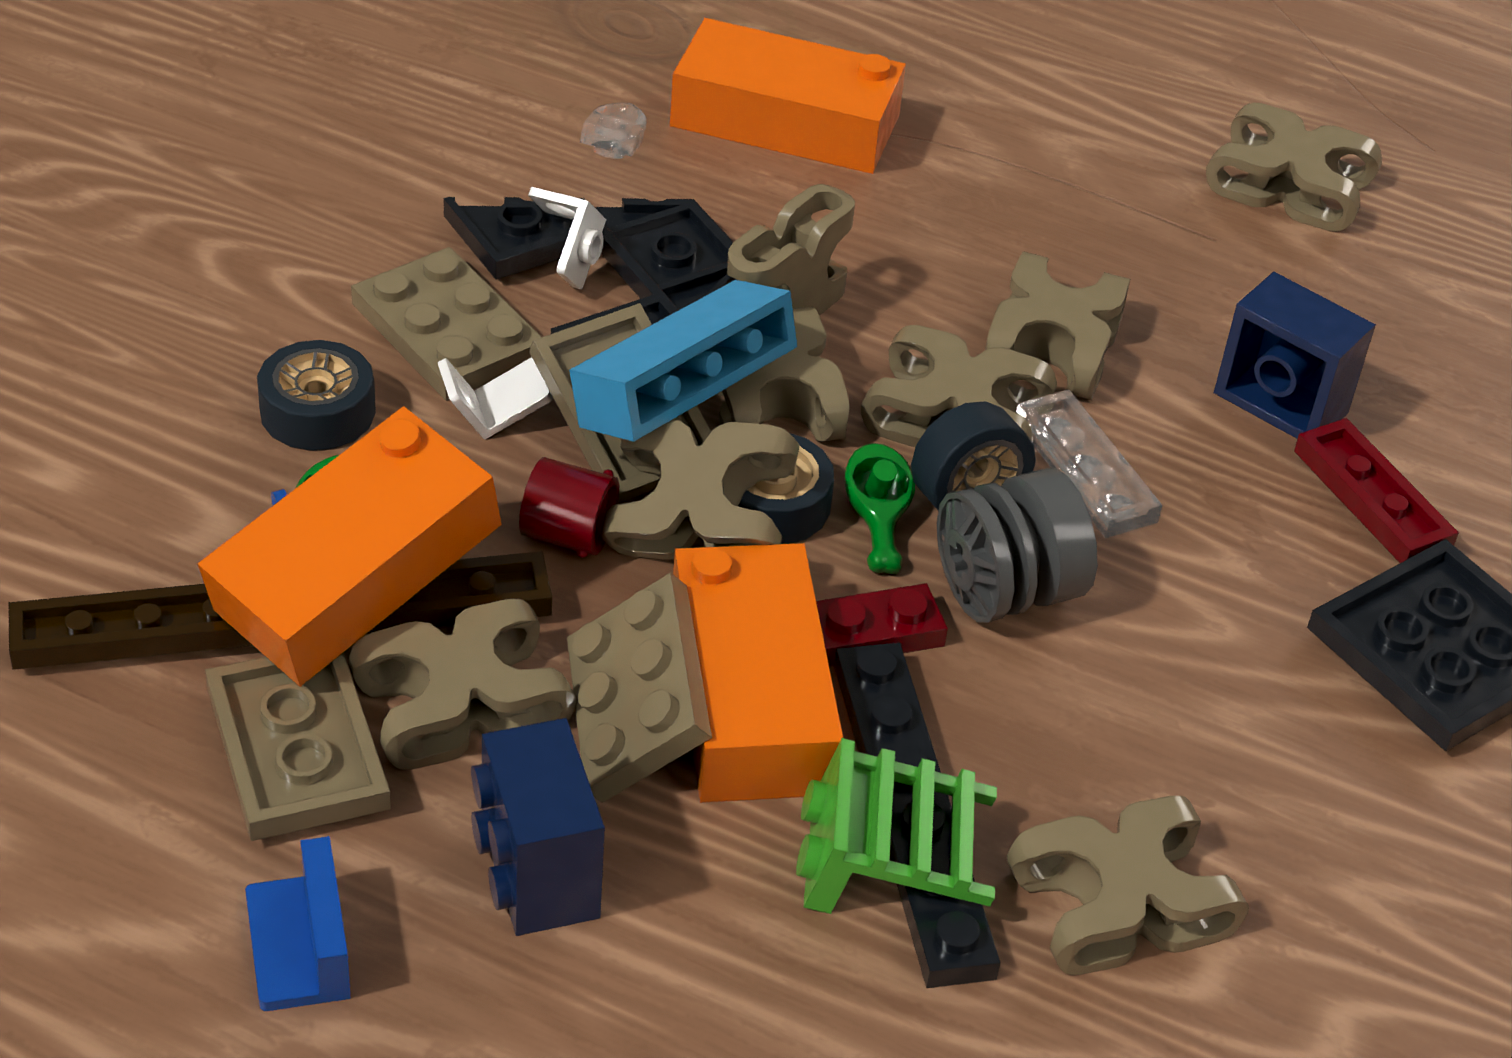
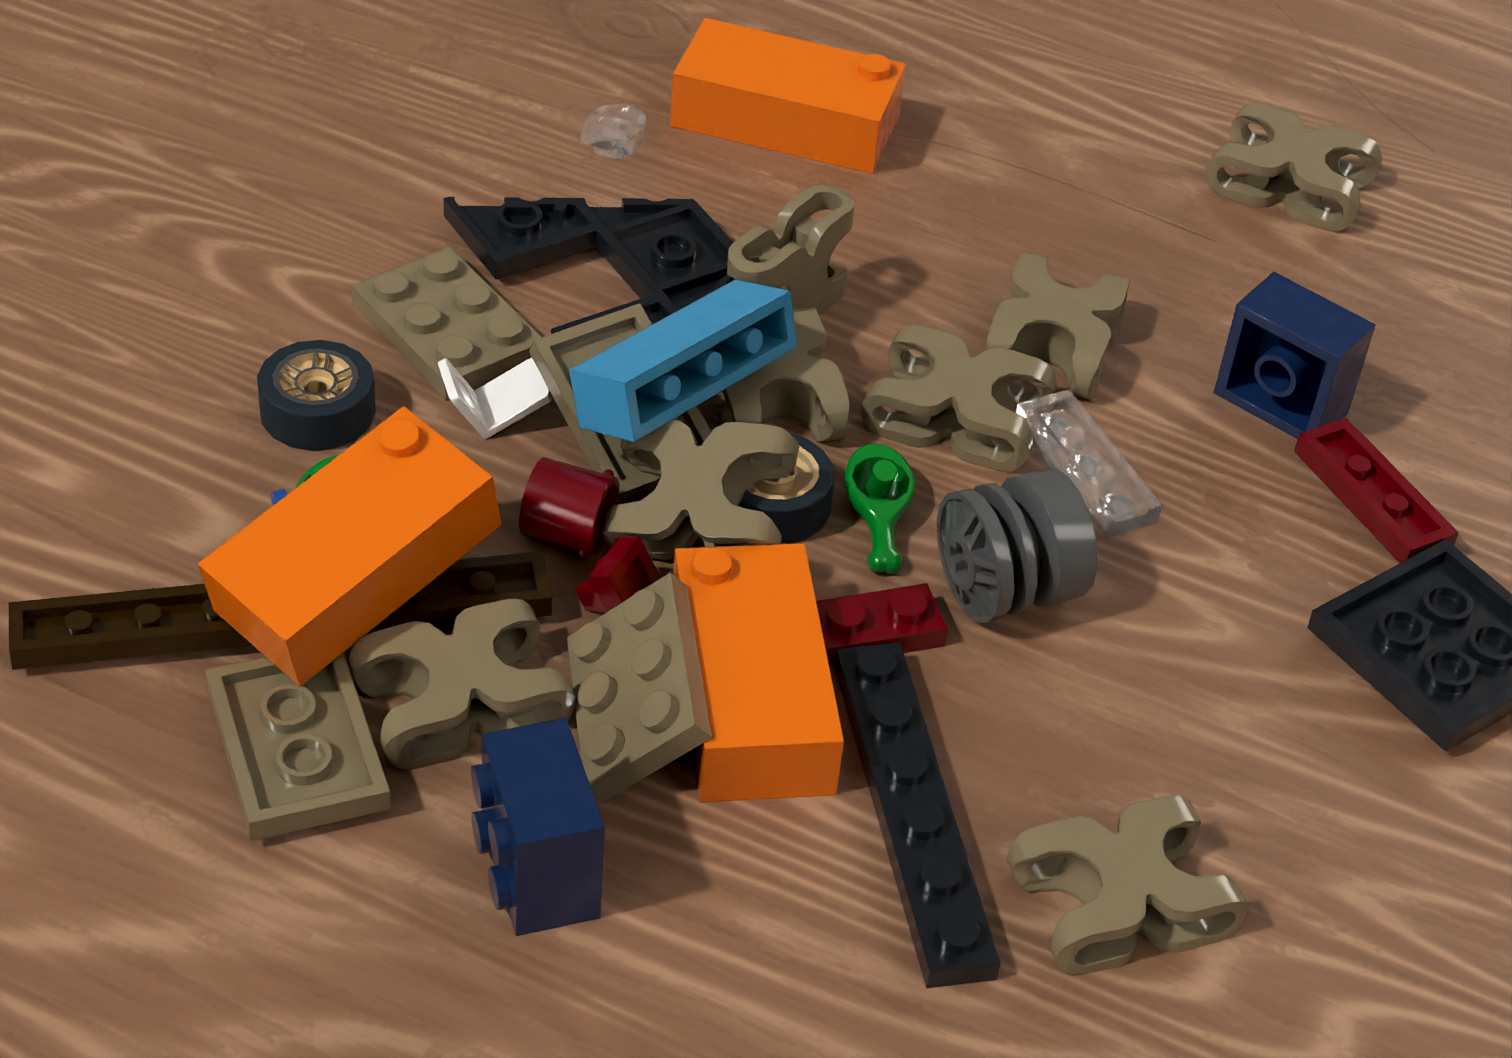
blue panel [245,836,351,1011] -> none
white bracket [528,187,606,289] -> none
bright green plate [796,738,997,914] -> none
black wheel [911,401,1036,510] -> none
none -> dark red tile [575,536,661,613]

